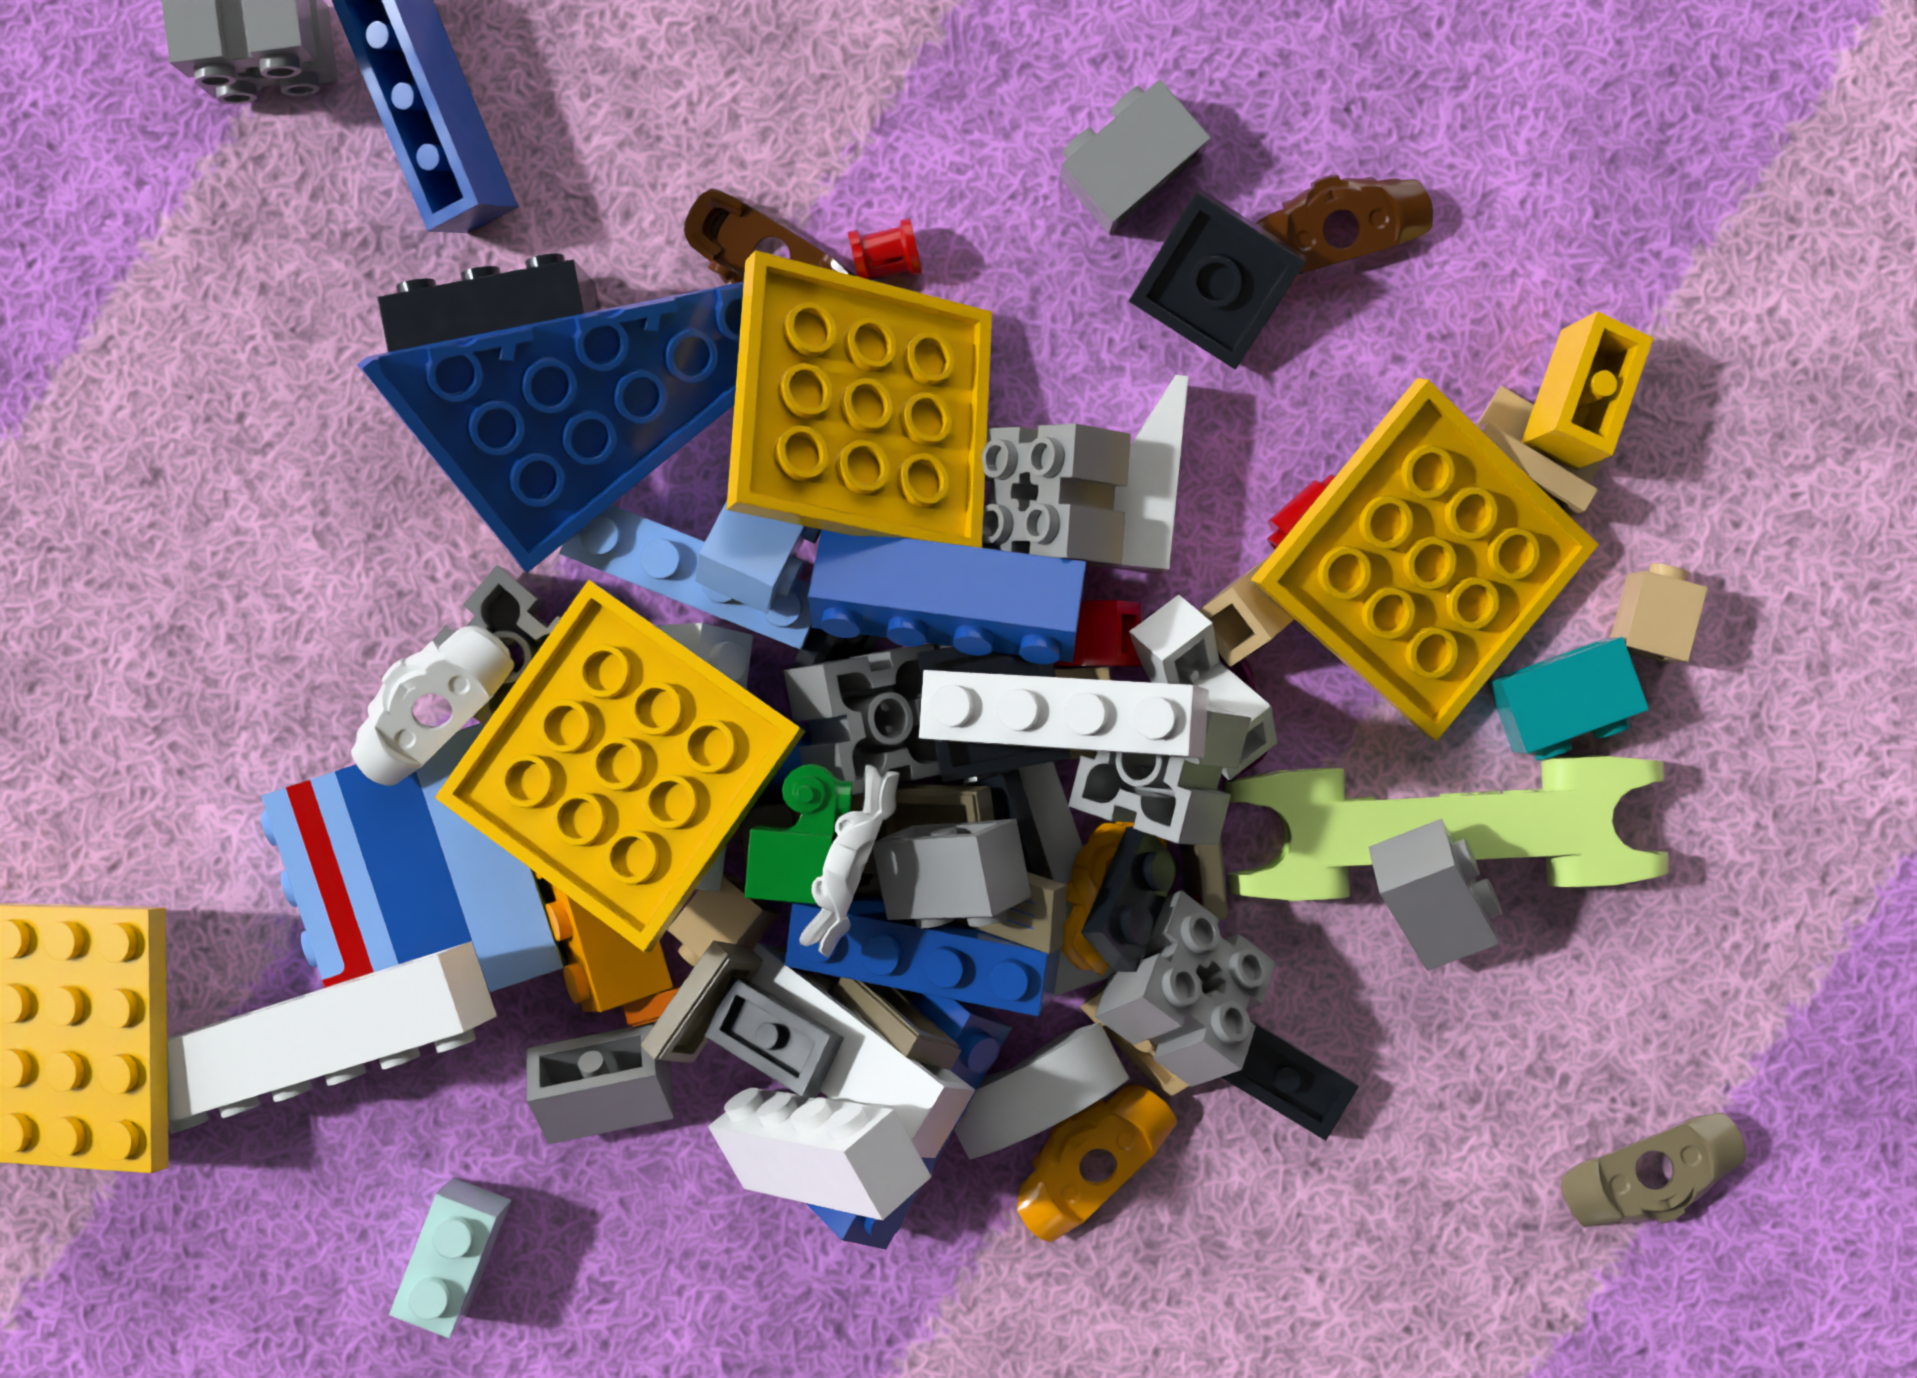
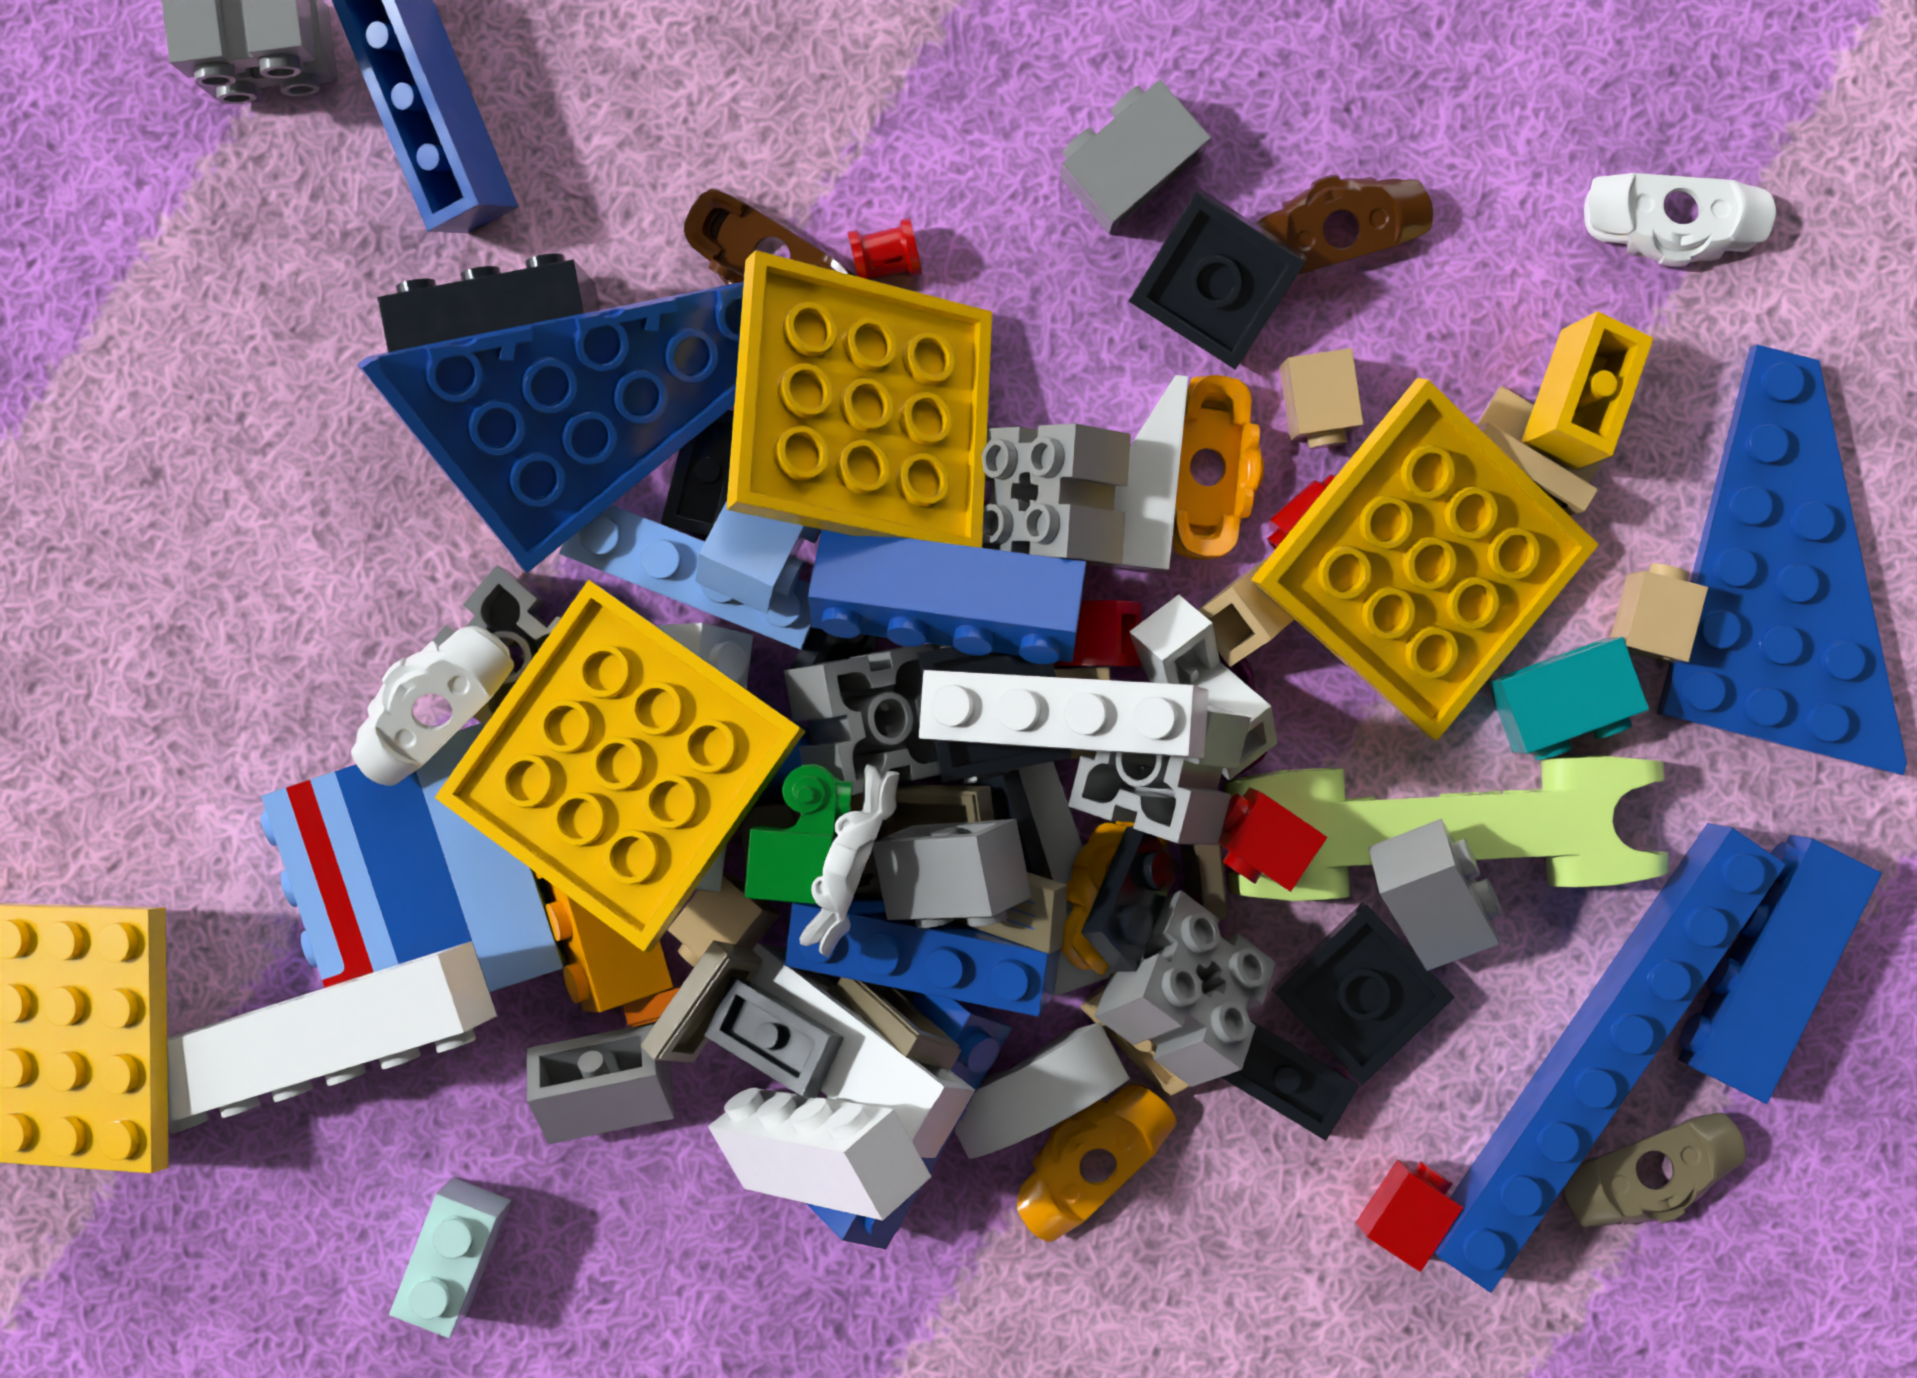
none -> black plate [661,410,734,537]
none -> light orange piece [1172,375,1265,560]
none -> red brick [1218,787,1328,892]
none -> black plate [1271,902,1455,1085]
none -> tan brick [1279,348,1364,449]
none -> red brick [1356,1159,1463,1273]
none -> blue brick [1434,823,1786,1293]
none -> white piece [1584,173,1776,267]
none -> blue wing [1657,344,1907,775]
none -> blue brick [1678,834,1882,1104]

